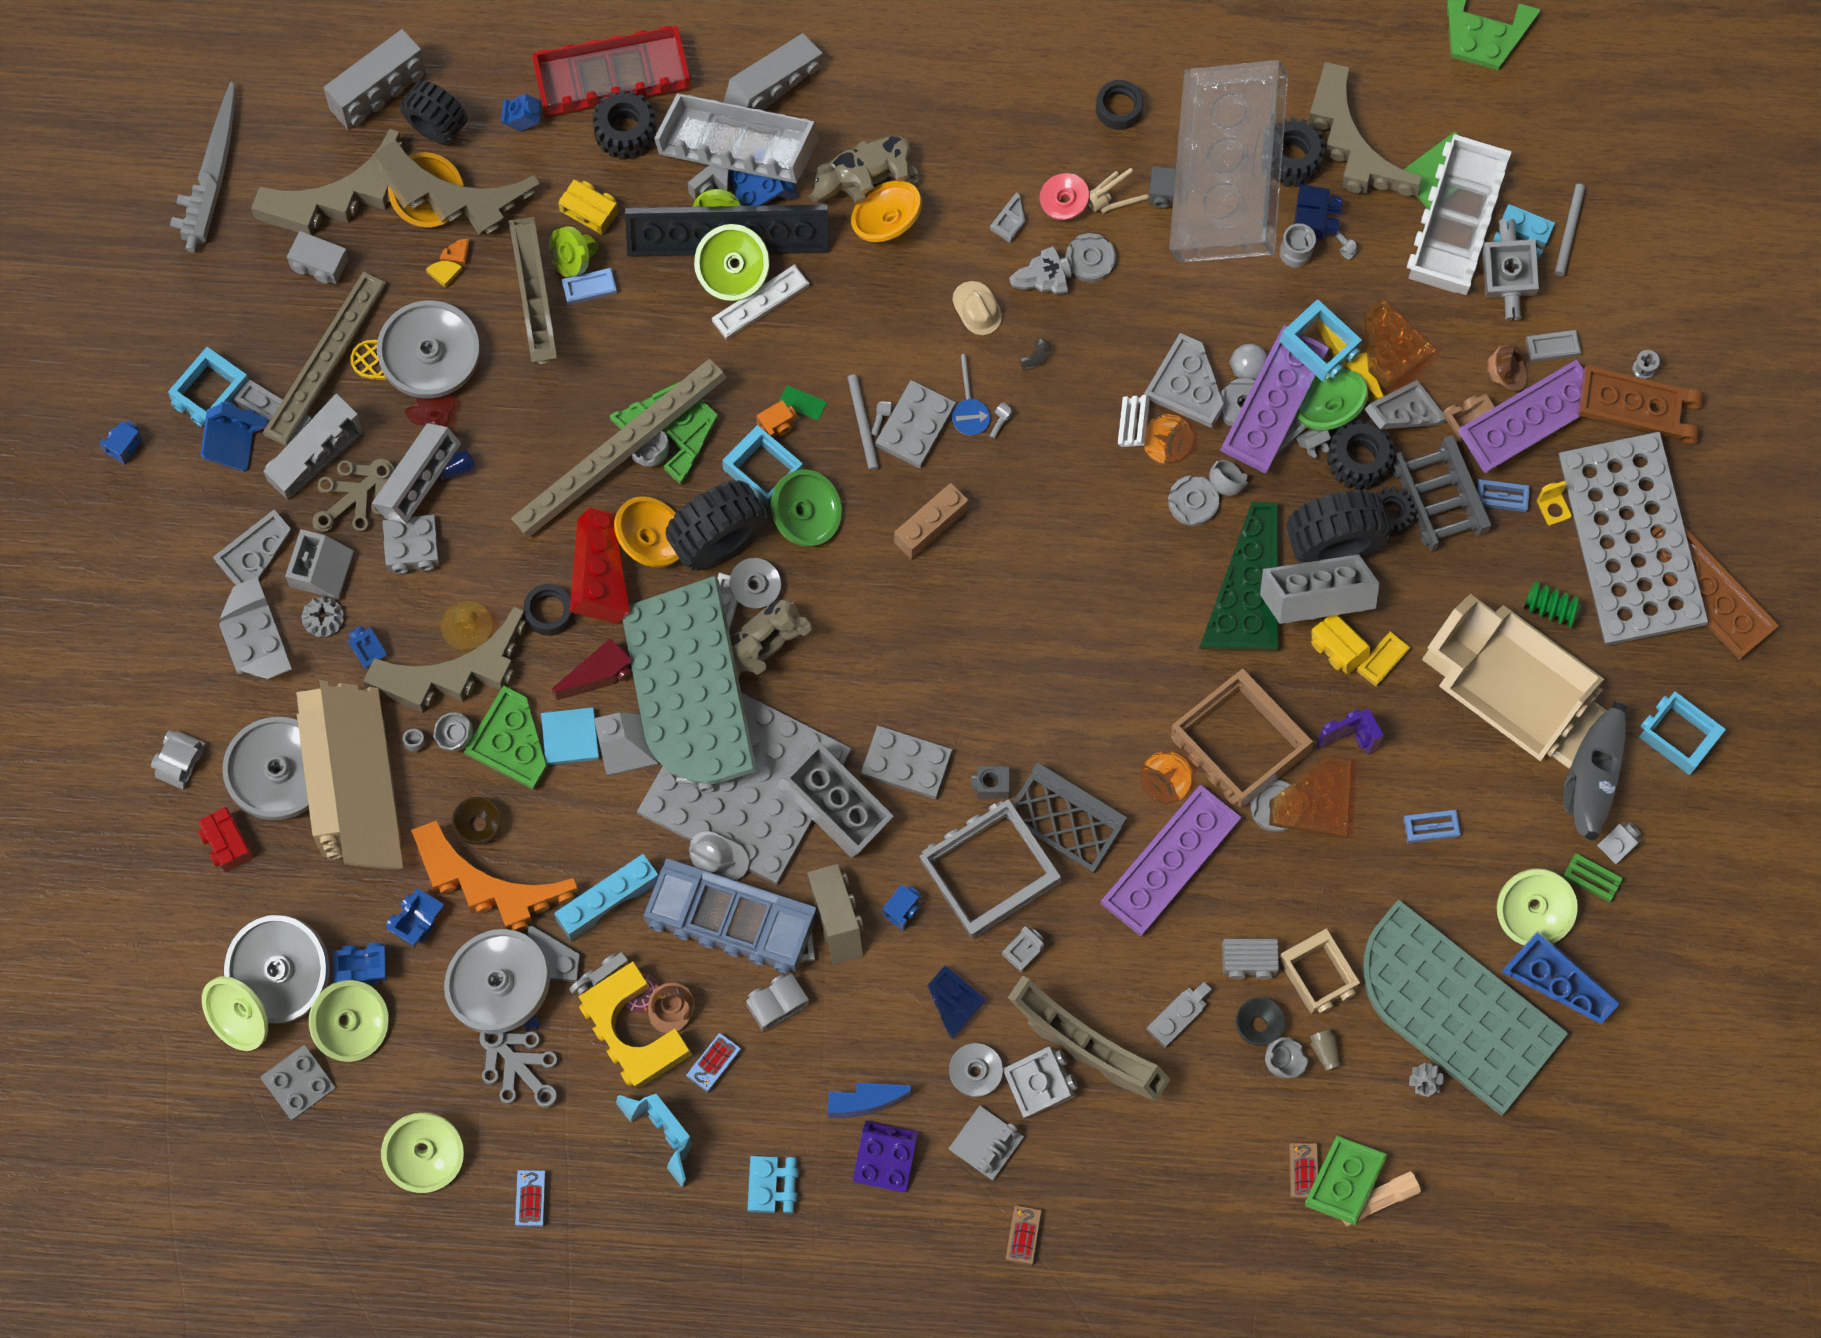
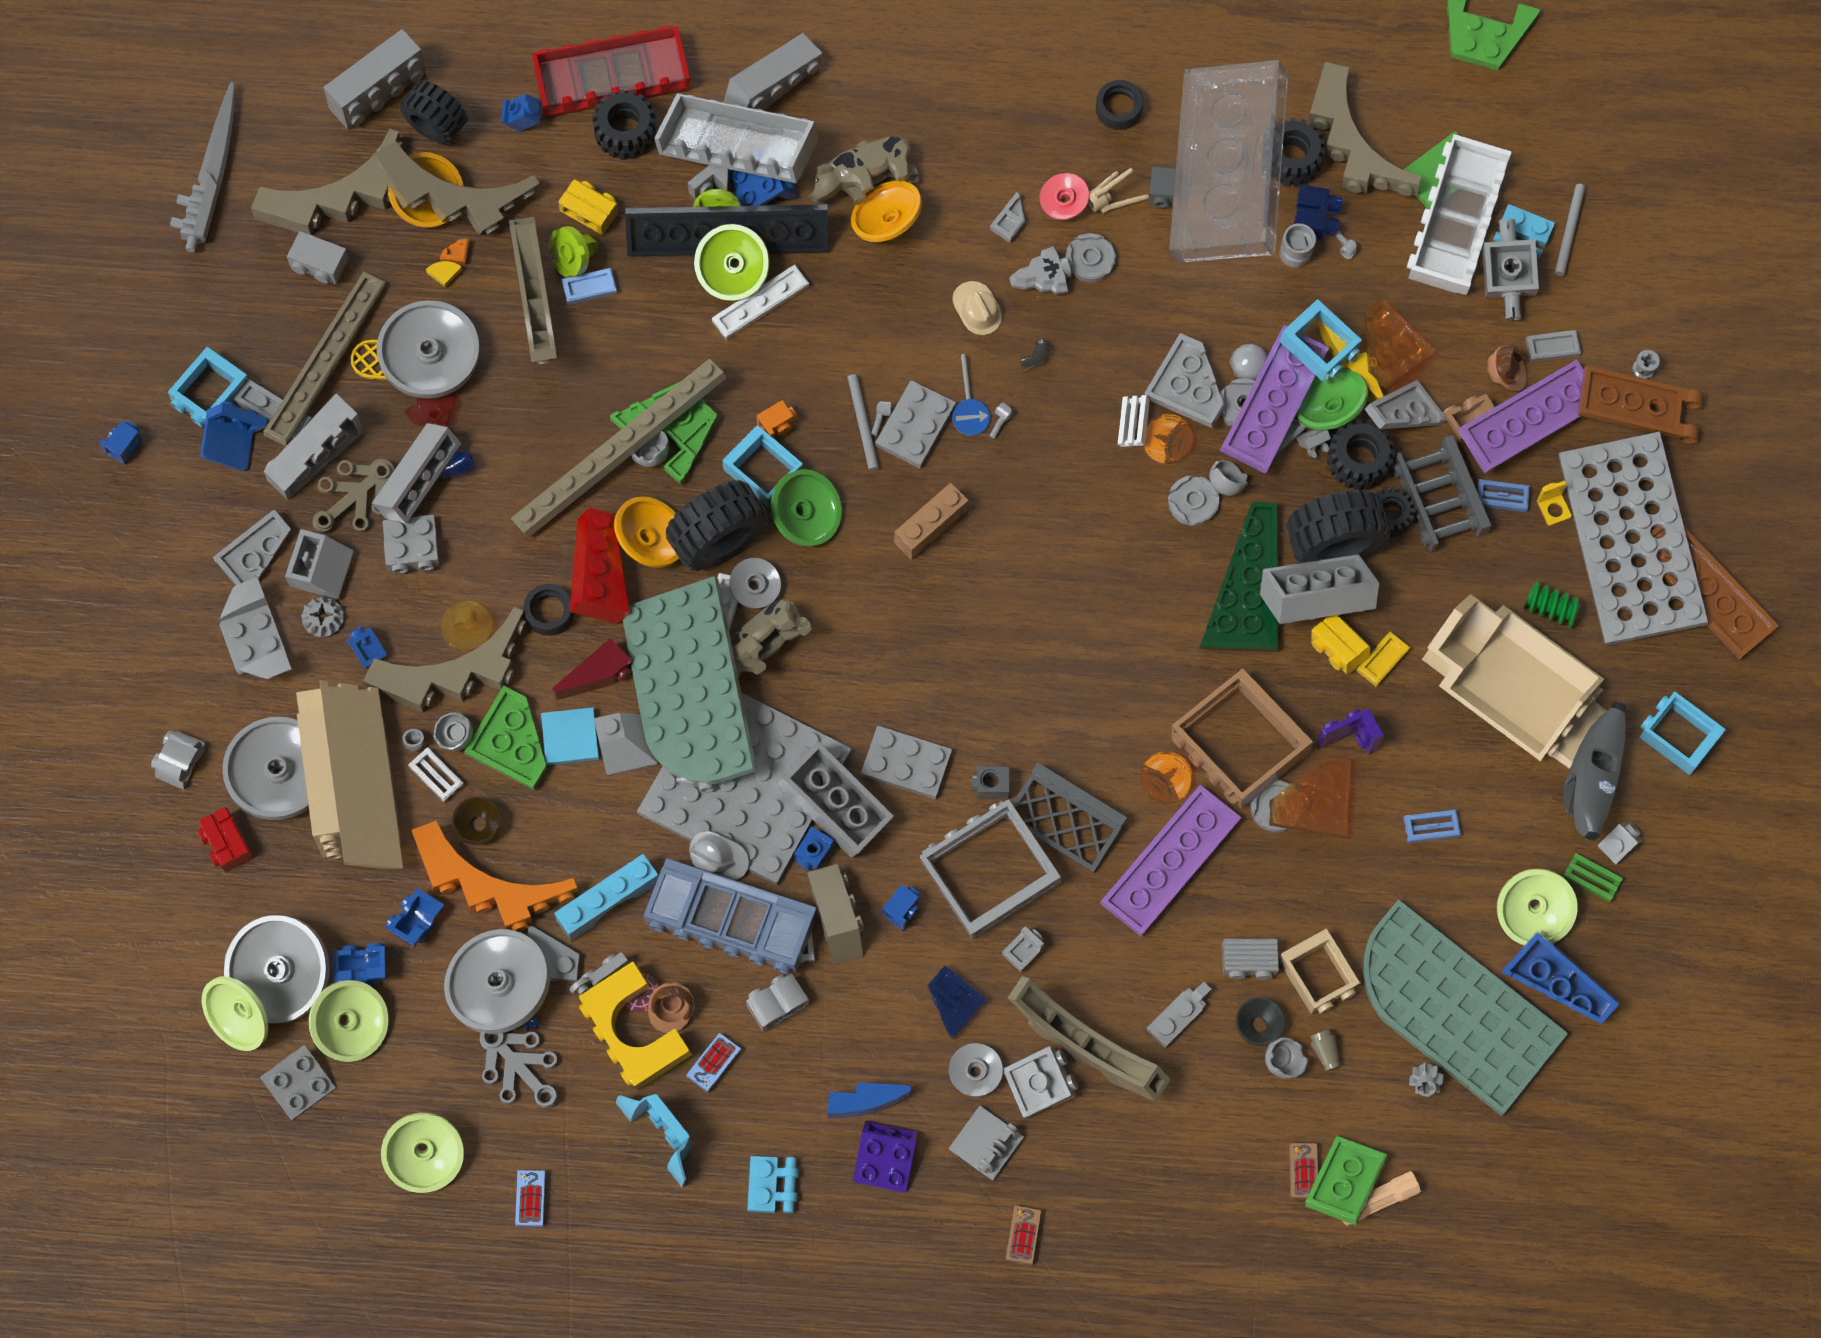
green sticker [779,385,827,420] -> none
none -> white tile [408,747,464,803]
none -> blue brick [794,826,834,872]

